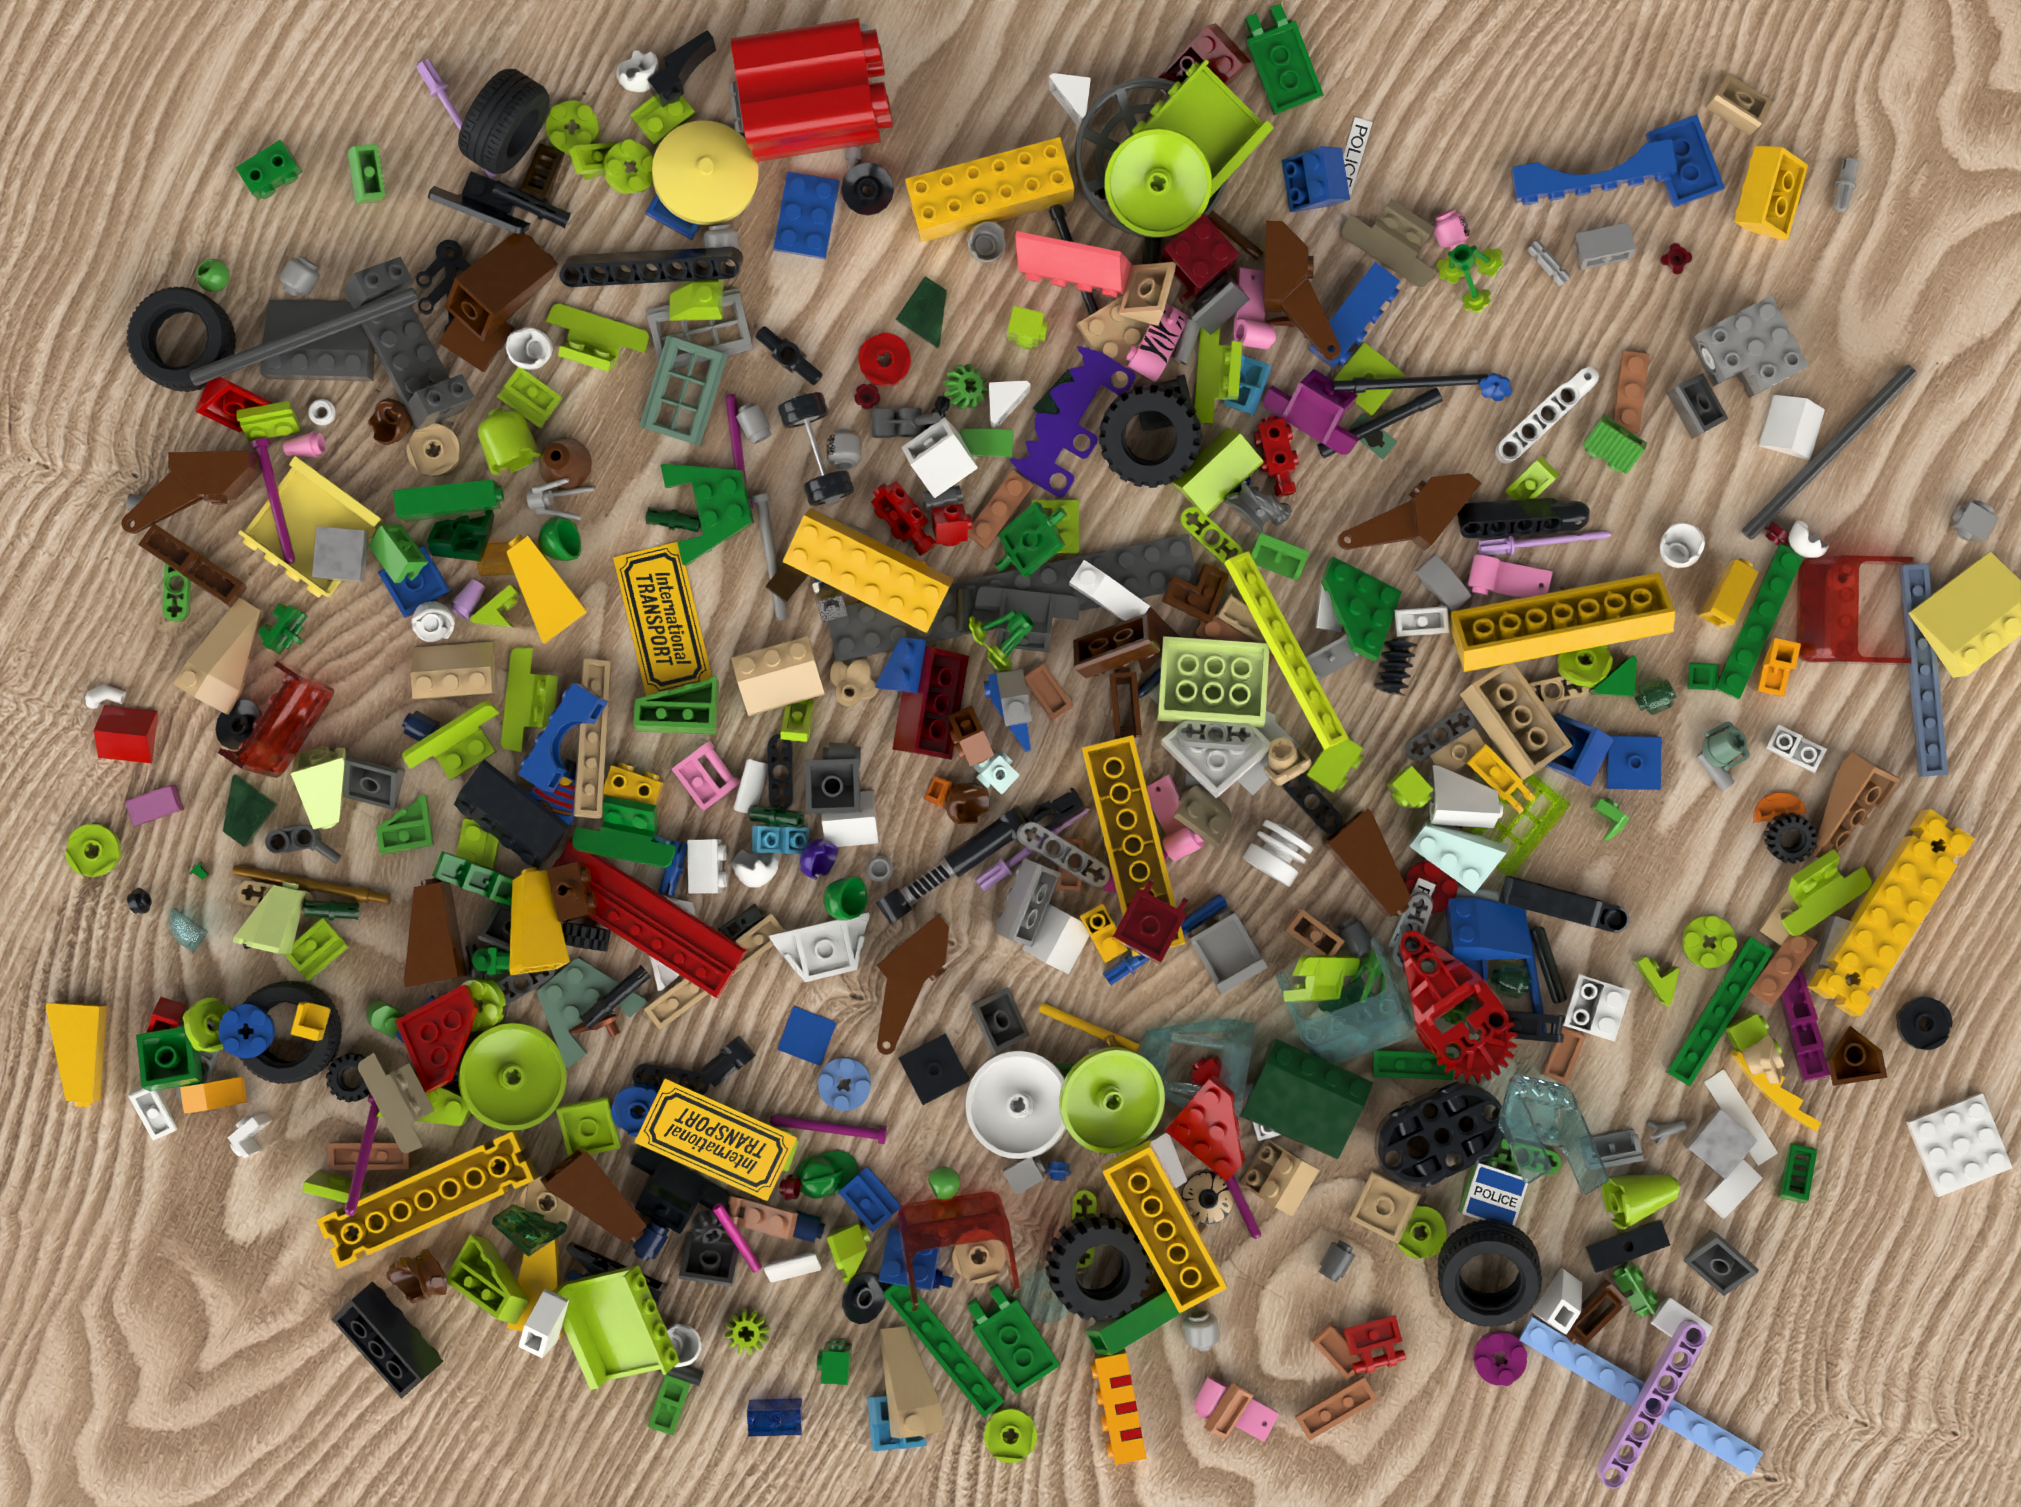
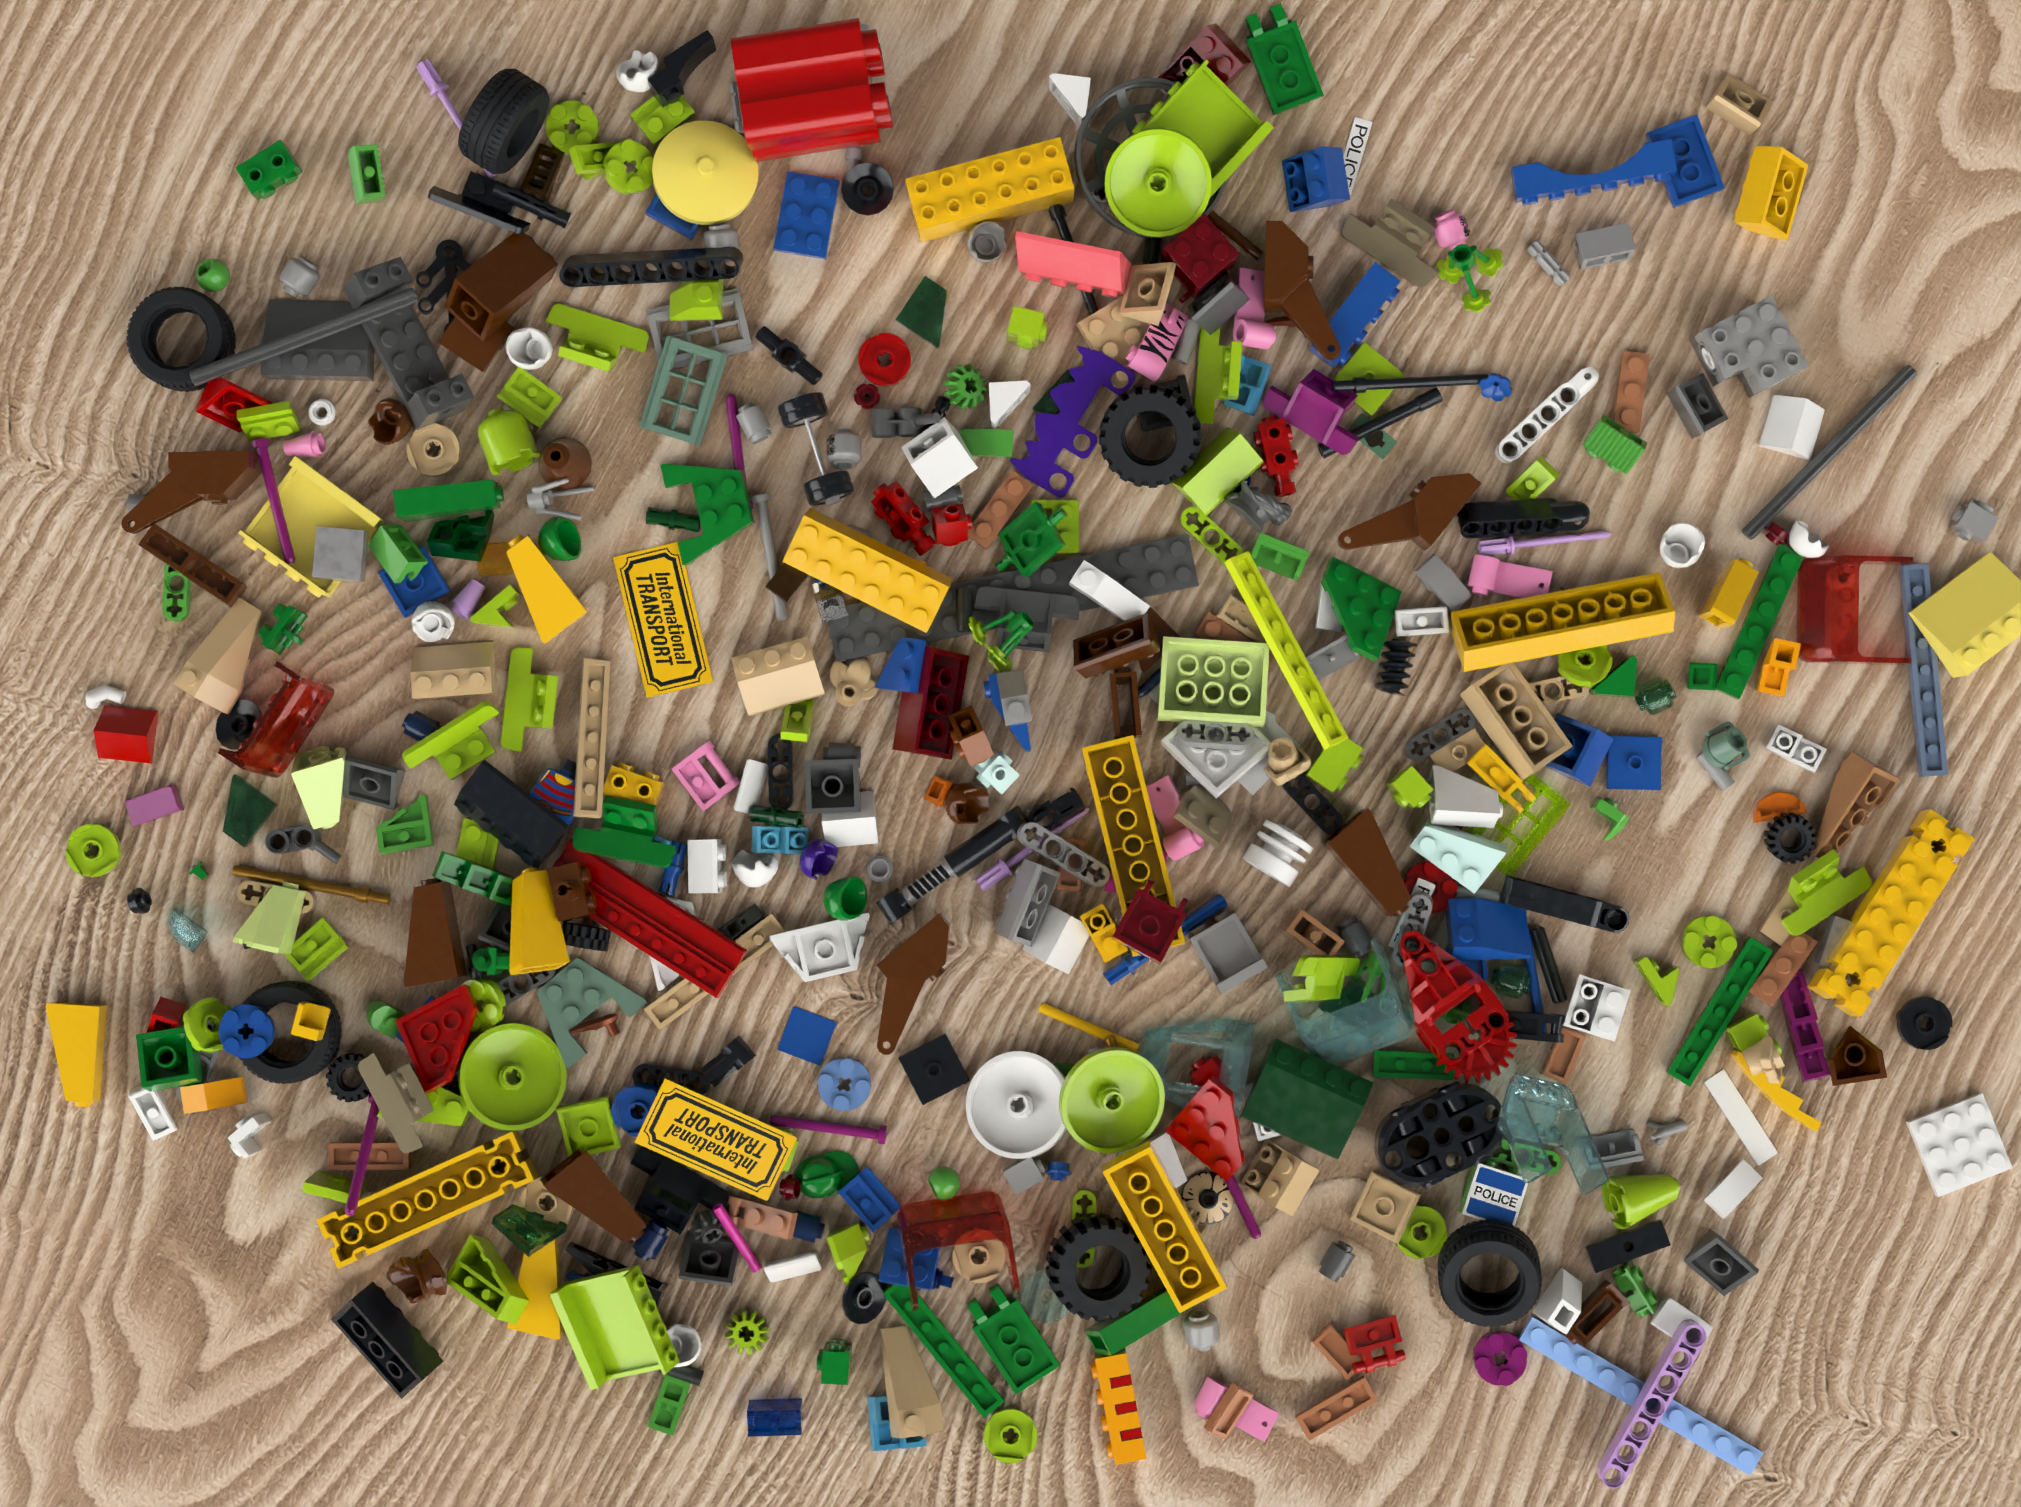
dark green pin [304,899,360,921] -> none
blue arch [518,682,608,793] -> none
white slope [519,1289,569,1358] -> none
black pin [580,964,651,1030] -> none
bright green wedge [634,676,720,735] -> none
dark grey slope [970,987,1030,1055] -> none
nougat tile [1024,662,1074,720] -> none
reddish brown plate [1162,564,1229,624] -> none
dark red plate [1660,243,1692,275] -> none
flat silver piece [1684,1107,1758,1179] -> none
green slope [1778,1143,1817,1204] -> none
light grey axle [1833,158,1859,212] -> none

